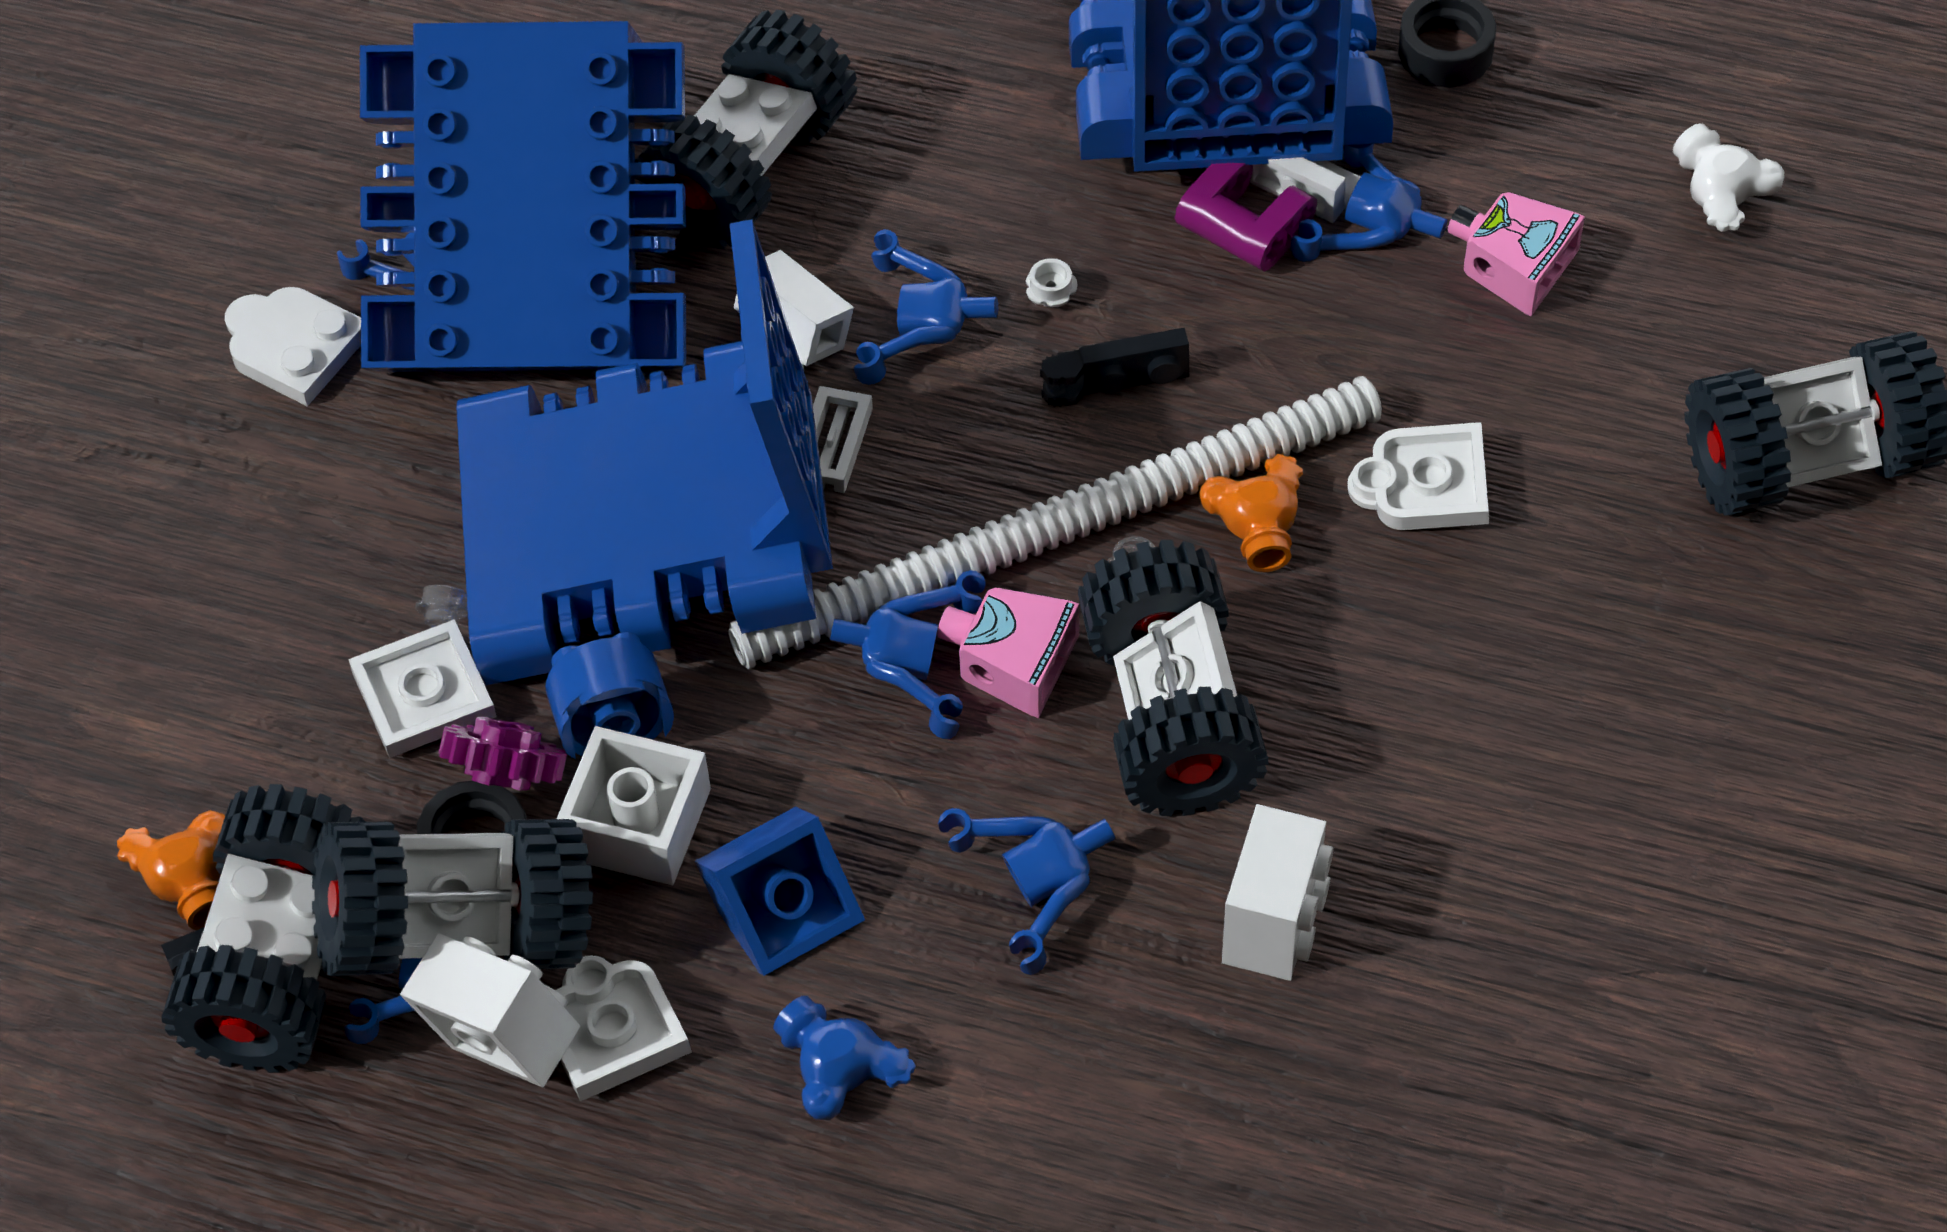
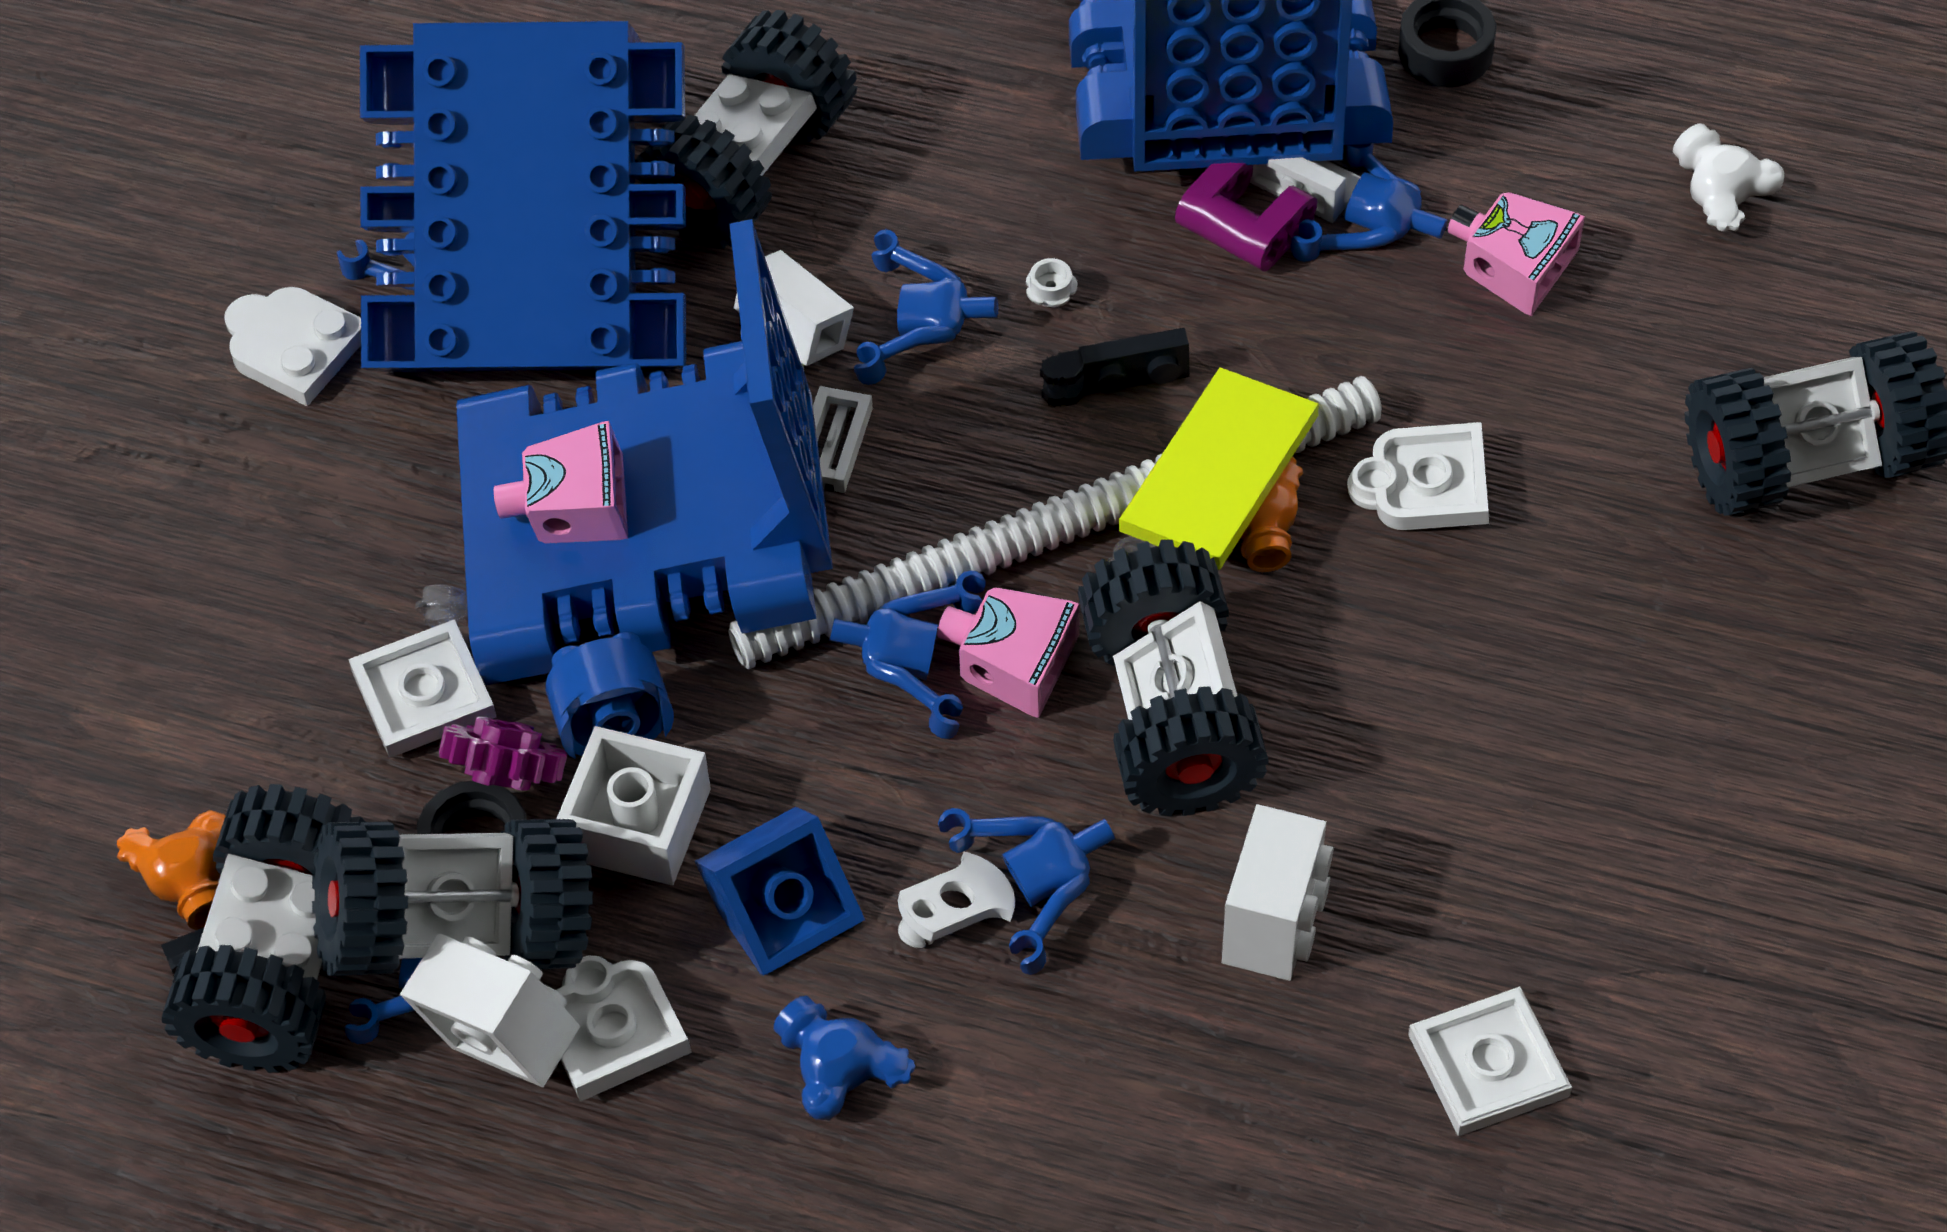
none -> bright pink torso [493,421,628,544]
none -> white piece [898,851,1015,948]
none -> neon yellow tile [1119,367,1319,570]
none -> white tile [1408,987,1572,1136]

